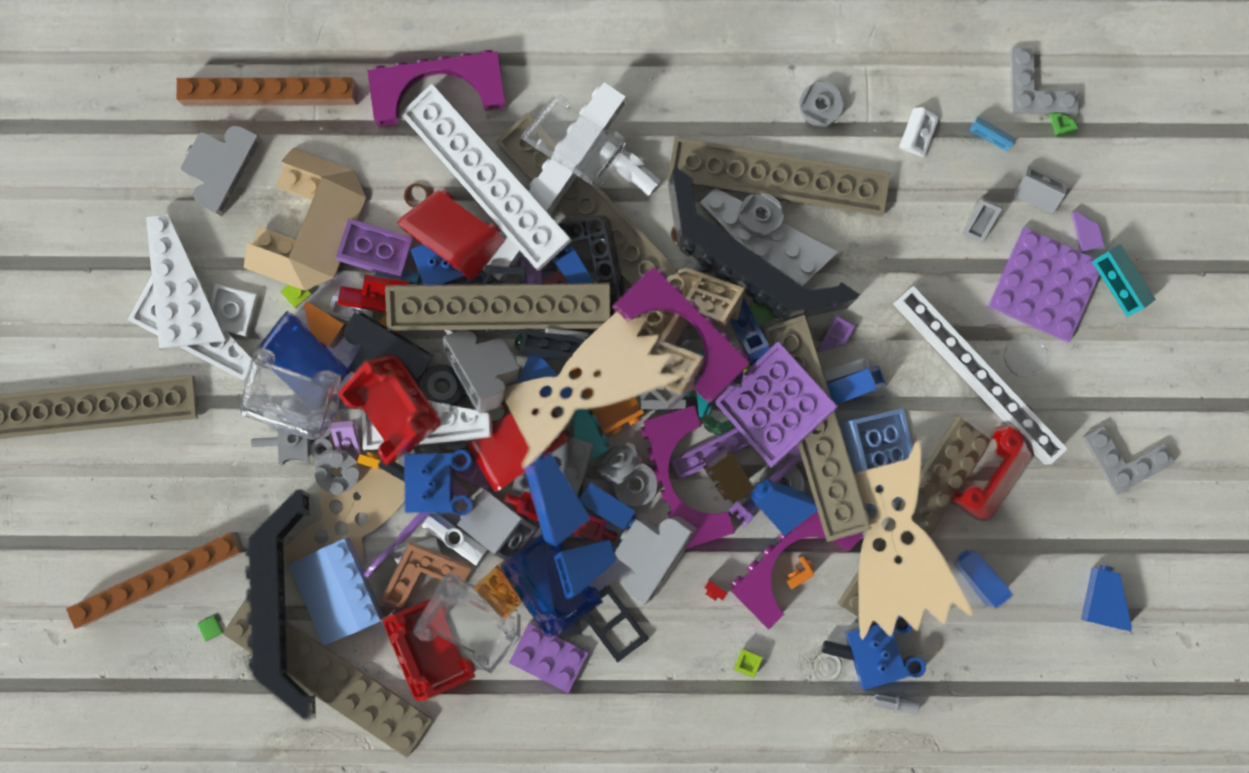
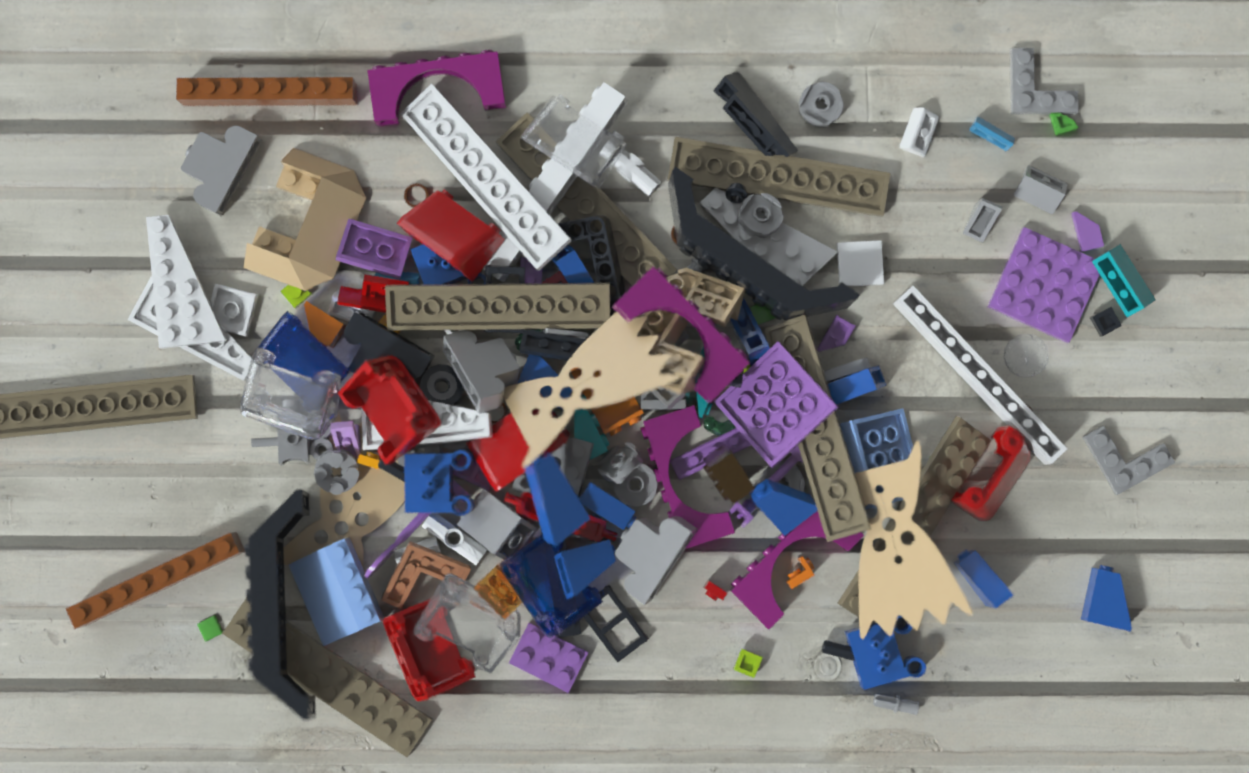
none -> black wedge [713,72,798,157]
none -> black plate [725,183,748,203]
none -> white tile [837,241,884,287]
none -> black plate [1090,307,1122,337]

